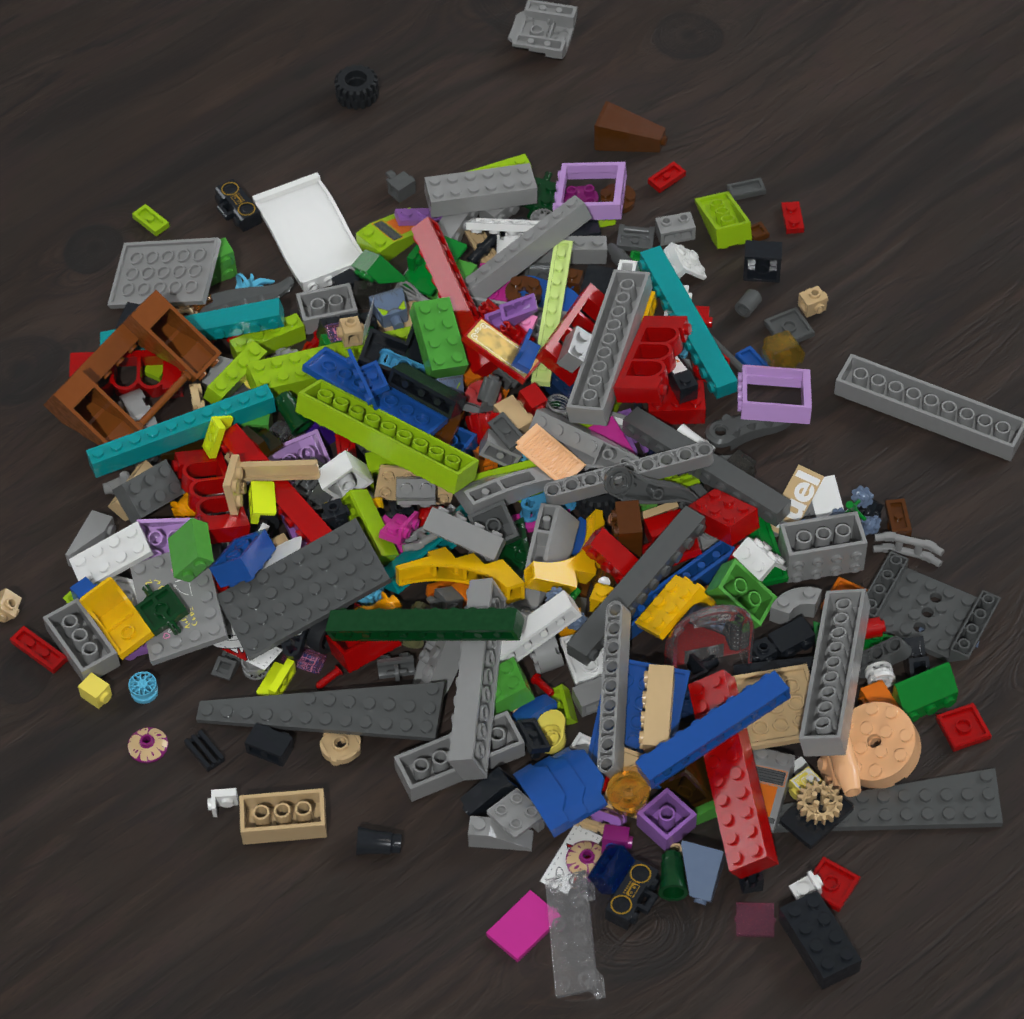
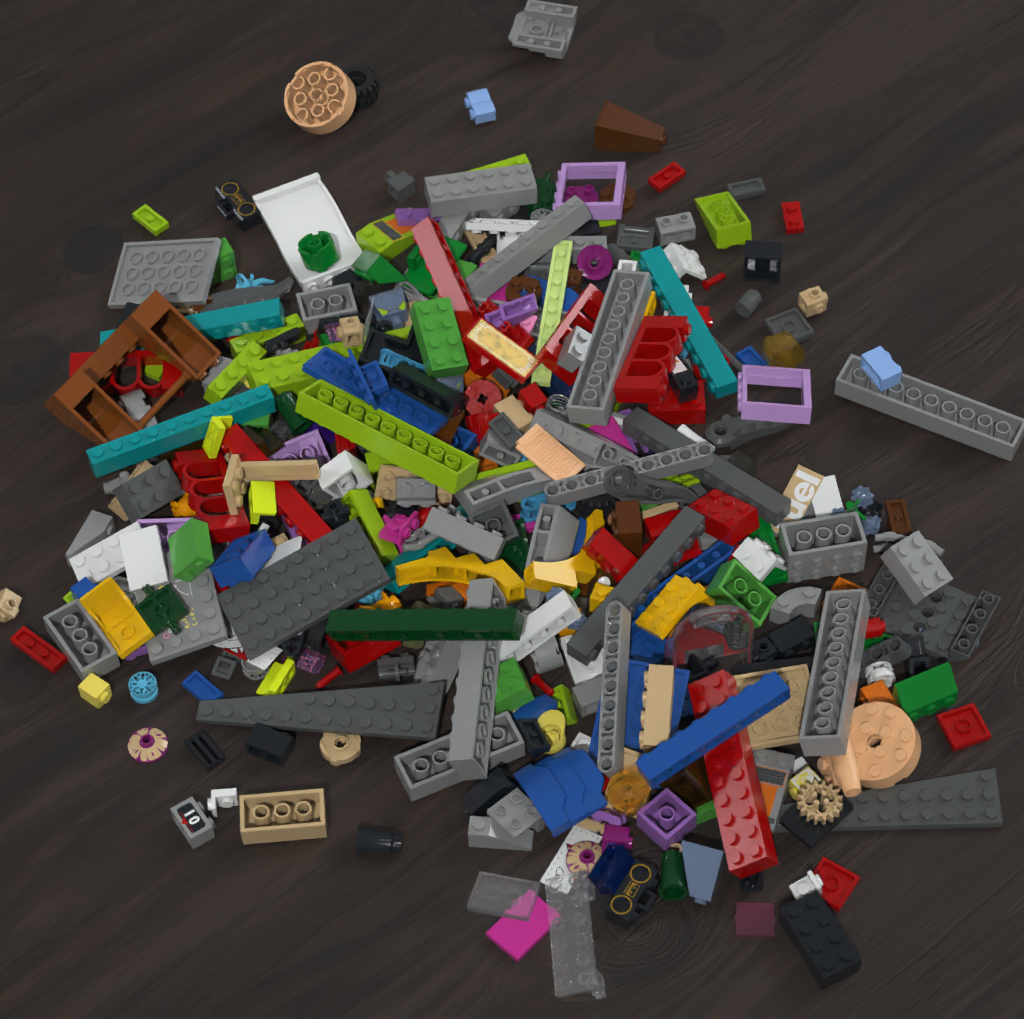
tan plate [189,383,205,411] -> none
dark grey slope [462,401,496,413] -> none
dark grey brick [477,374,502,404] -> none
blue panel [511,328,541,374] -> none
reddish brown tile [751,222,770,241] -> none
none -> white tile [118,525,170,592]
none -> light grey brick [170,796,216,849]
none -> blue tile [181,670,224,701]
none -> black plate [263,327,300,355]
none -> light nougat brick [284,61,356,135]
none -> green brick [298,231,340,273]
none -> black plate [375,320,393,332]
none -> light blue brick [464,88,496,124]
none -> clear tile [467,871,541,922]
none -> magenta dish [577,244,613,281]
none -> blue plate [629,629,667,665]
none -> red piece [702,272,726,290]
none -> light blue brick [860,346,902,392]
none -> light grey brick [880,530,953,605]

